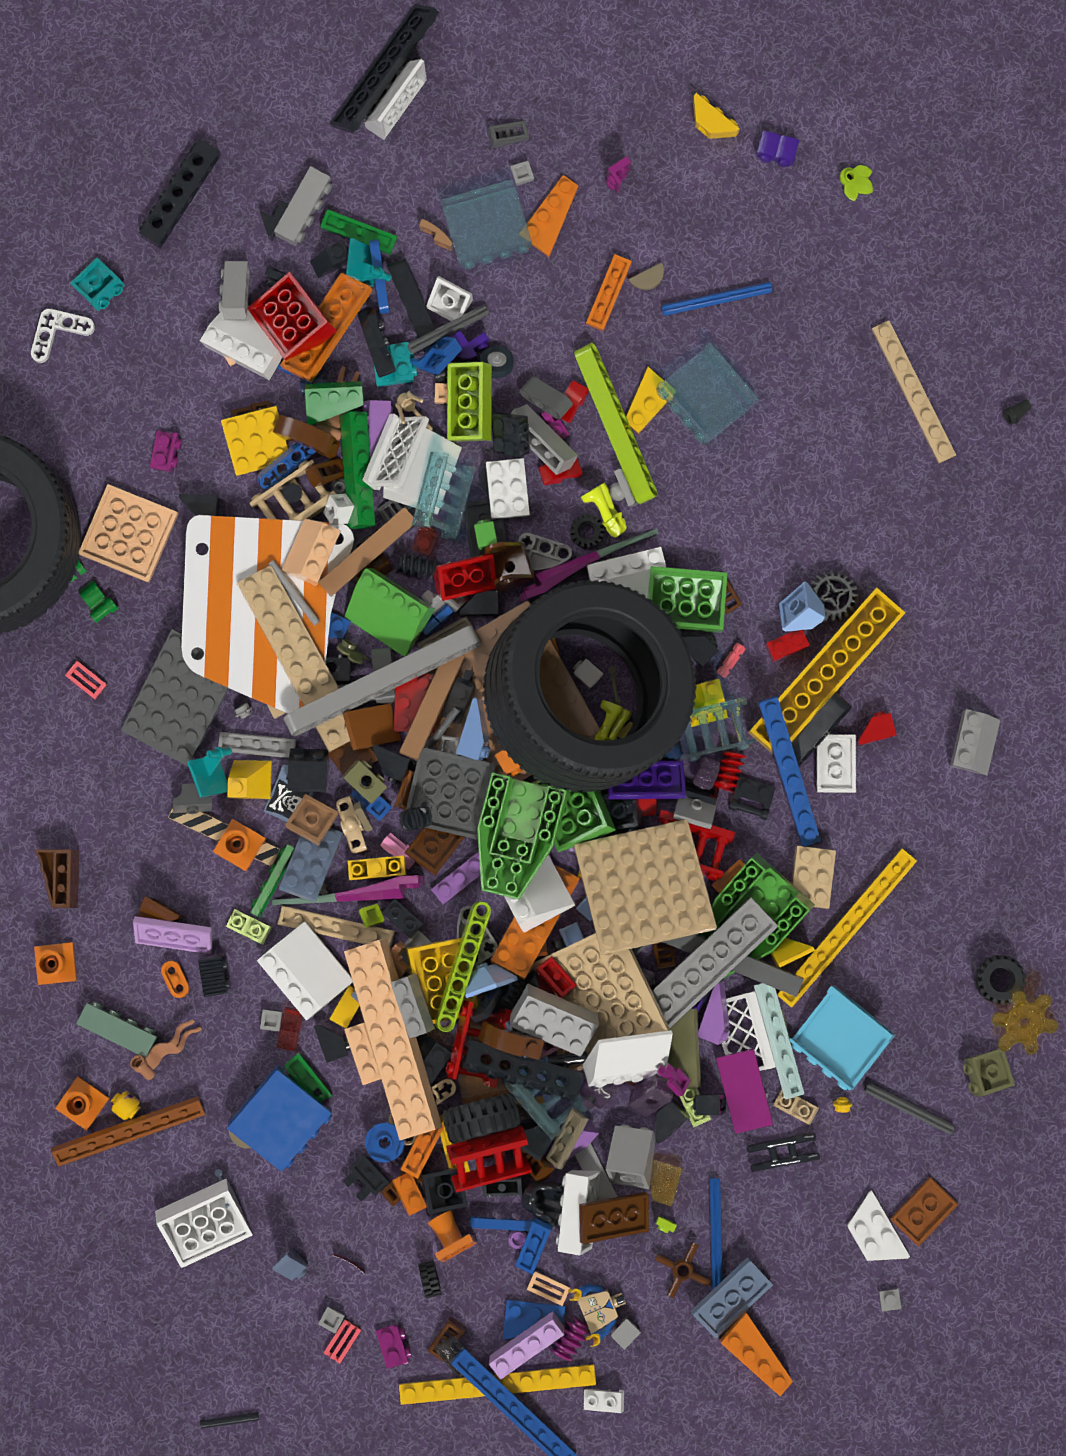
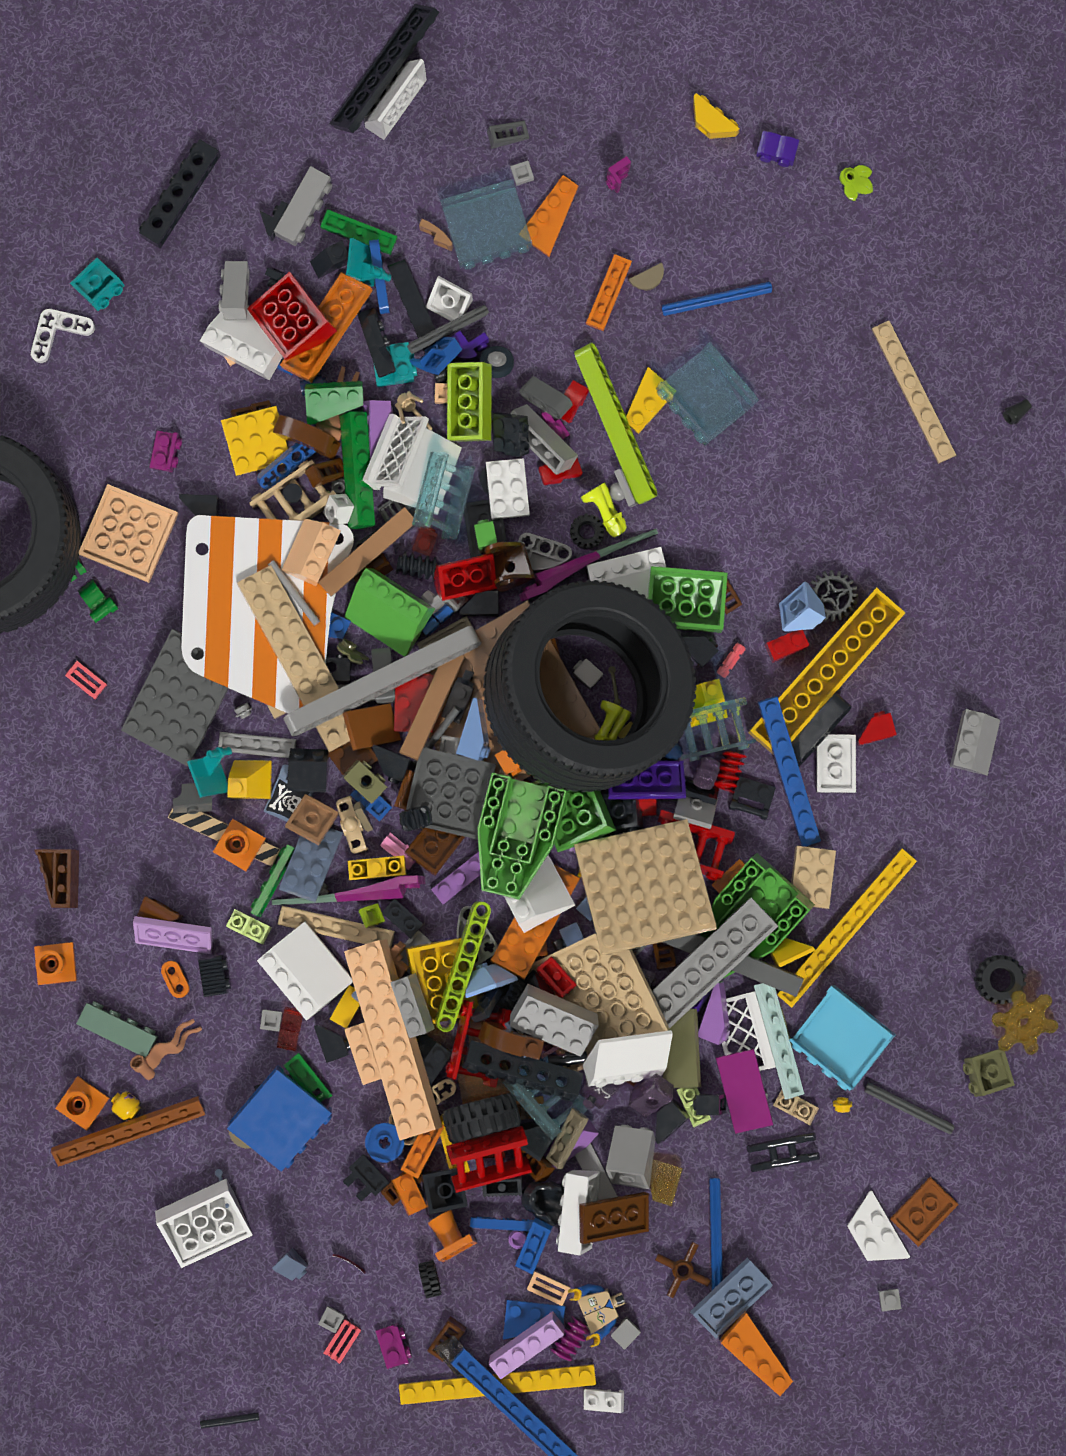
lime plate [655,1215,677,1233] -> none
magenta plate [657,1064,691,1096] -> none

